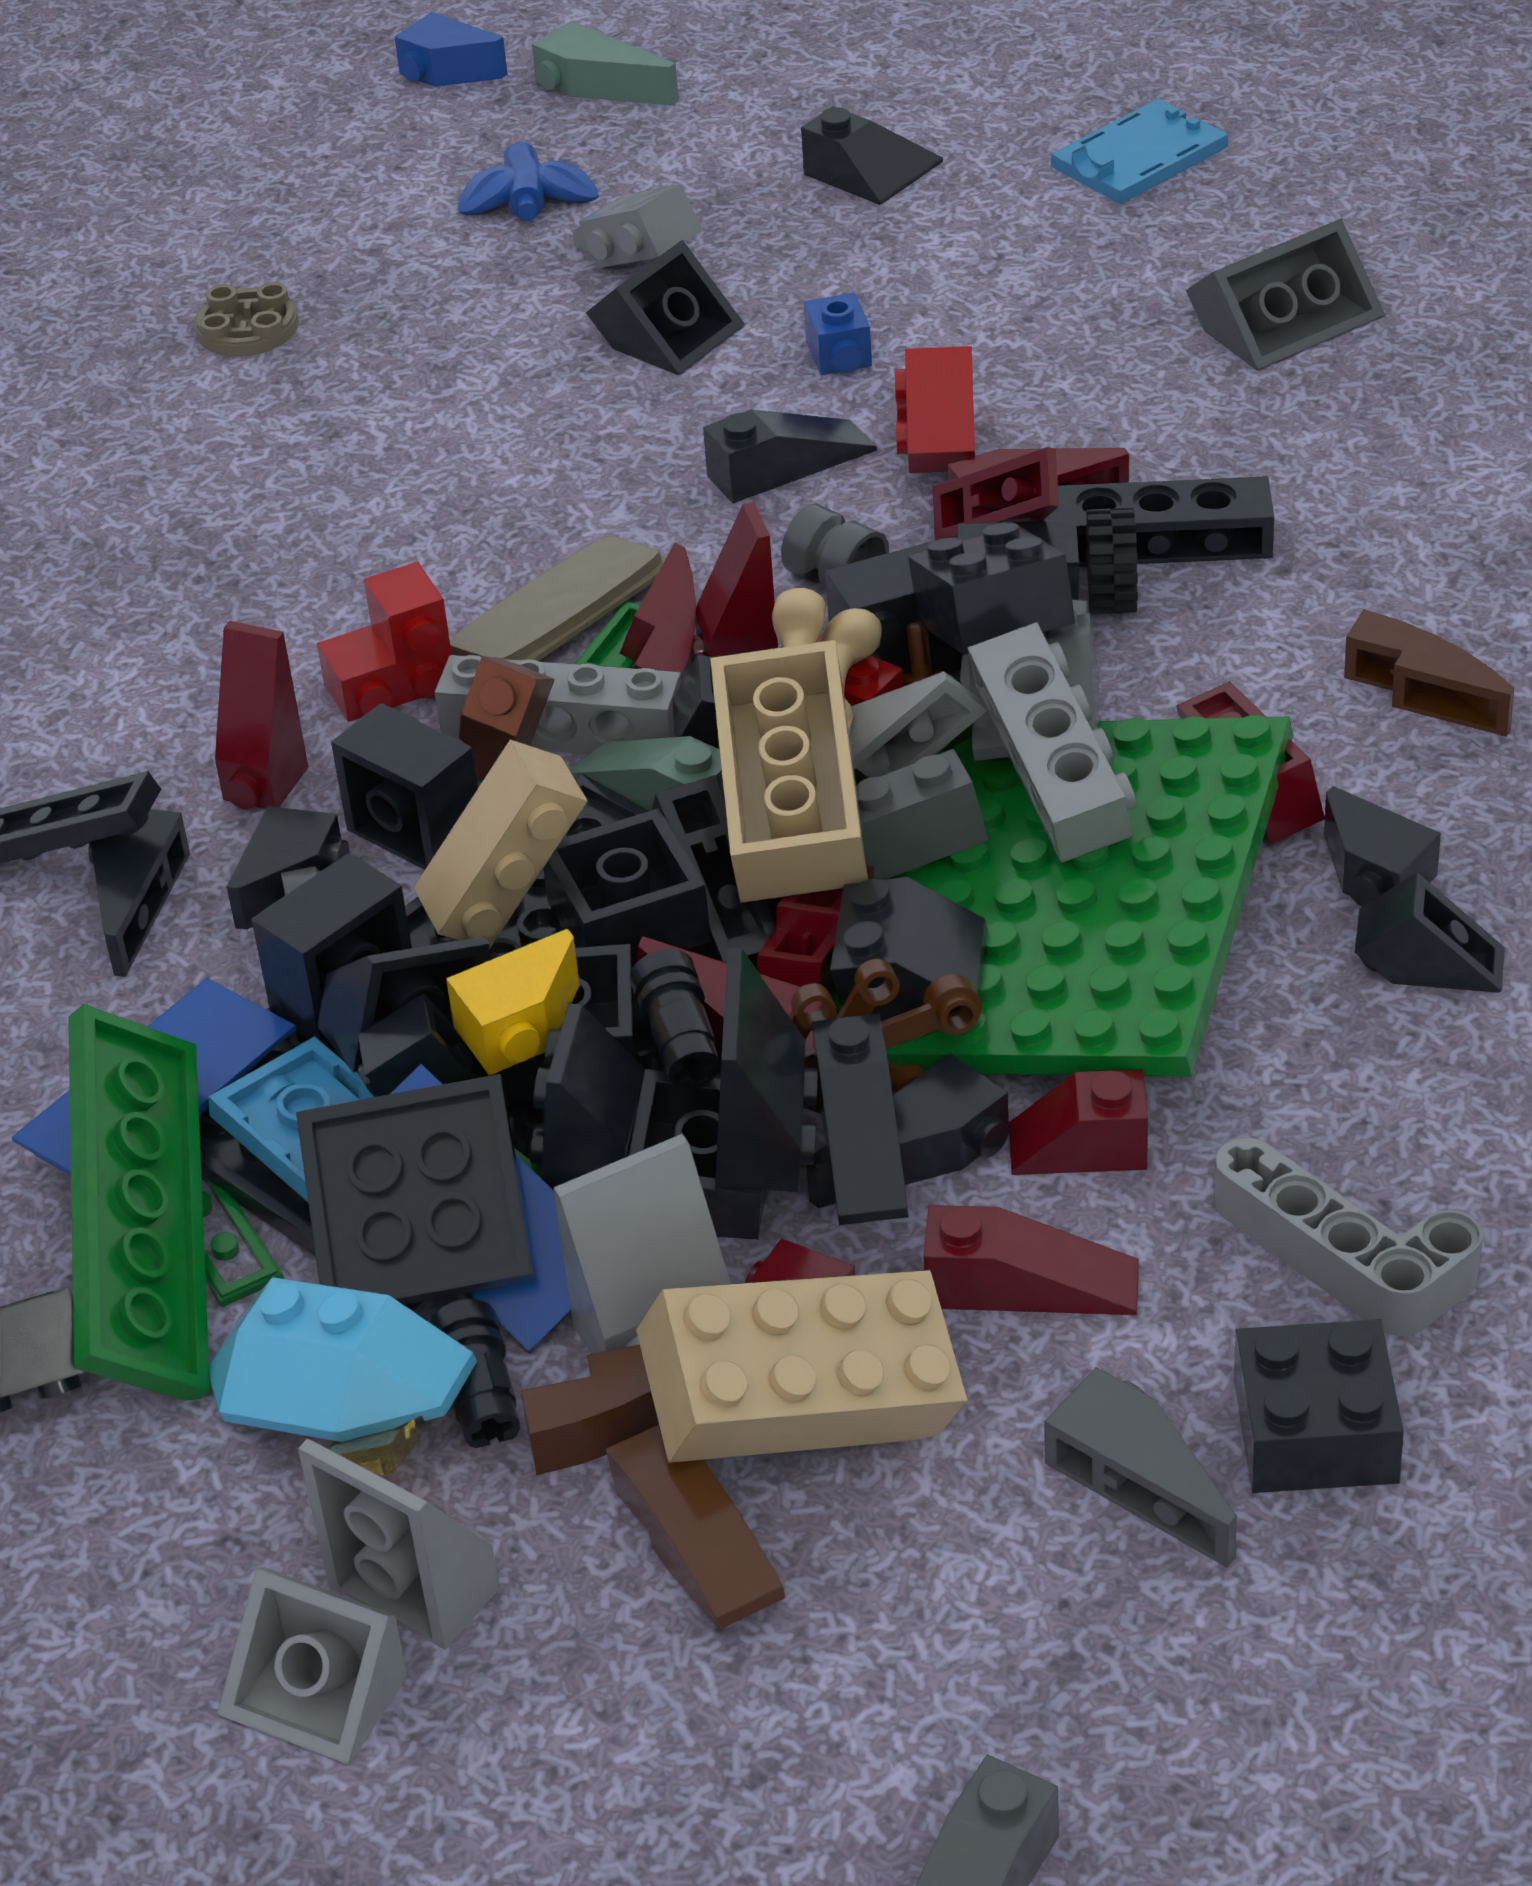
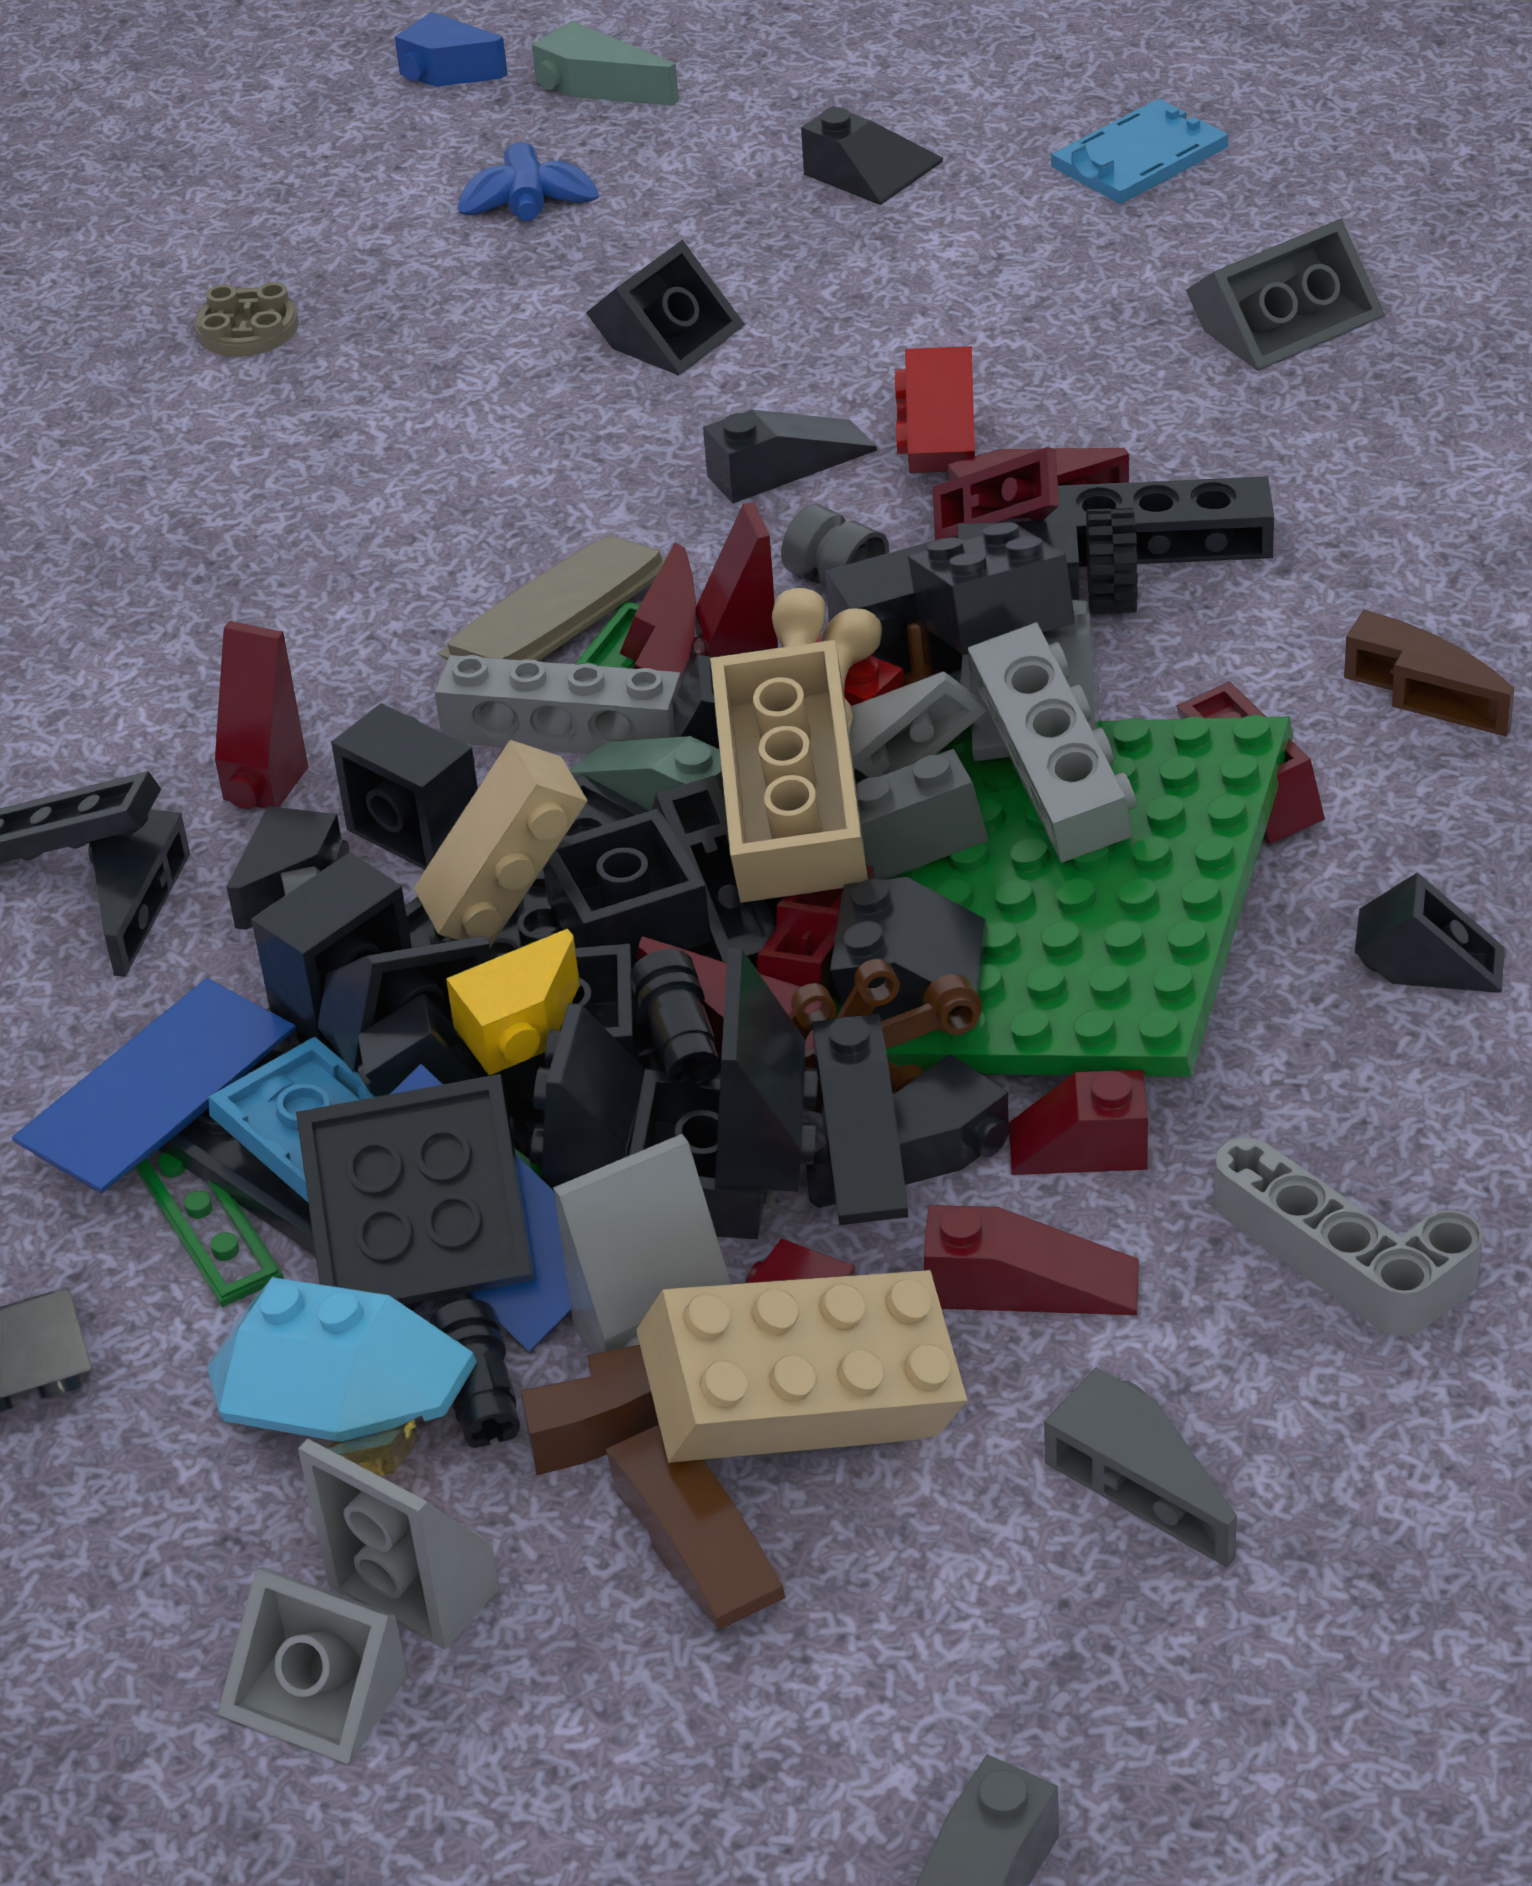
green plate [68,1004,210,1401] -> none
red brick [317,561,452,722] -> none
copper slope [459,657,555,780] -> none
light grey brick [573,183,702,268] -> none
blue brick [804,292,872,375] -> none
black brick [1234,1319,1404,1493] -> none
black slope [1324,786,1441,907] -> none

